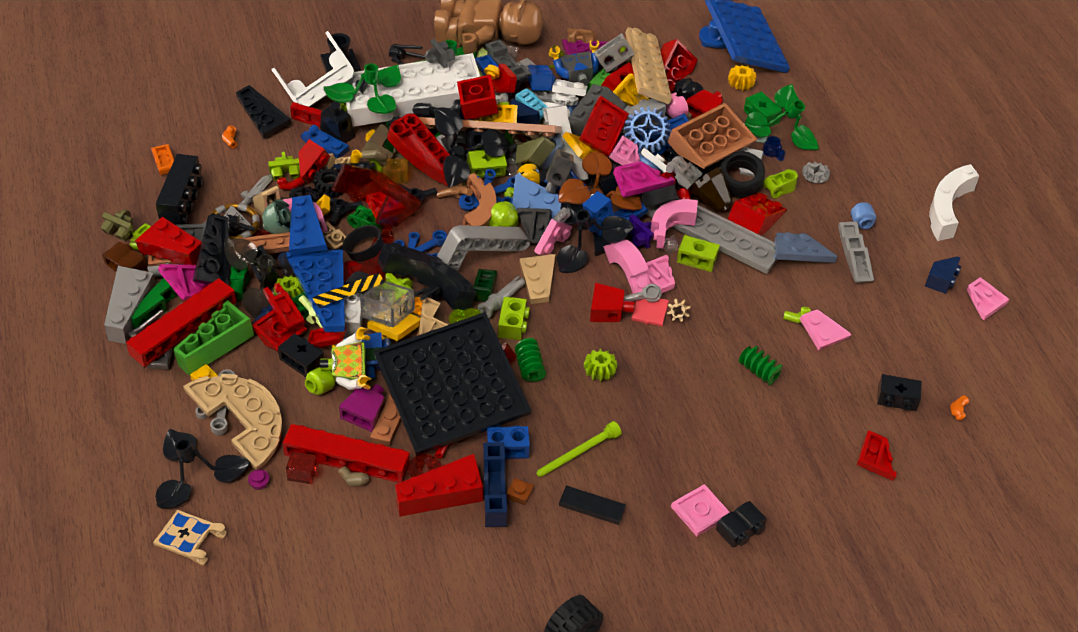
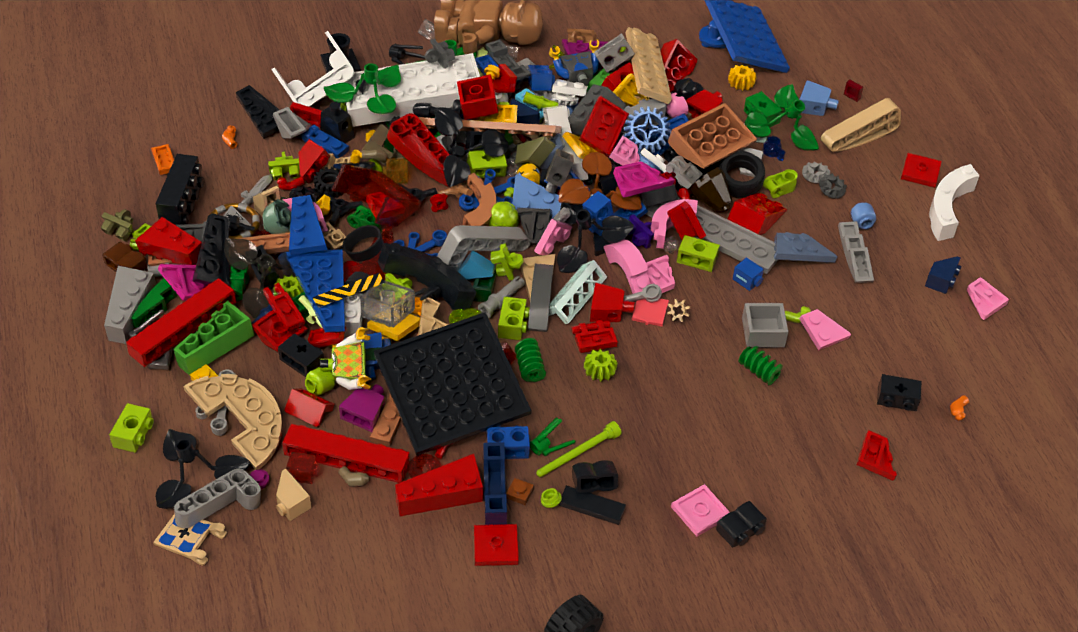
none -> lime brick [109,403,154,453]
none -> light grey beam [174,469,261,528]
none -> light grey slope [273,107,311,138]
none -> tan slope [276,469,311,521]
none -> panel [284,388,335,427]
none -> clear plate [418,19,436,40]
none -> red plate [430,193,448,212]
none -> dark azure slope [457,251,495,279]
none -> red plate [474,524,518,566]
none -> lime hips [491,244,524,280]
none -> lime pin [523,92,558,109]
none -> dark grey slope [528,264,554,332]
none -> green plant [529,418,576,456]
none -> lime plate [541,488,562,508]
none -> light aqua fence [549,260,607,325]
none -> red plate [571,320,618,353]
none -> black brick [572,460,618,493]
none -> red panel [667,201,706,240]
none -> blue brick [733,257,764,291]
none -> light grey piece [742,303,788,347]
none -> medium blue torso [799,80,839,116]
none -> dark grey gear [819,173,847,198]
none -> tan beam [821,98,901,152]
none -> dark red tile [843,79,863,102]
none -> red plate [901,153,942,188]

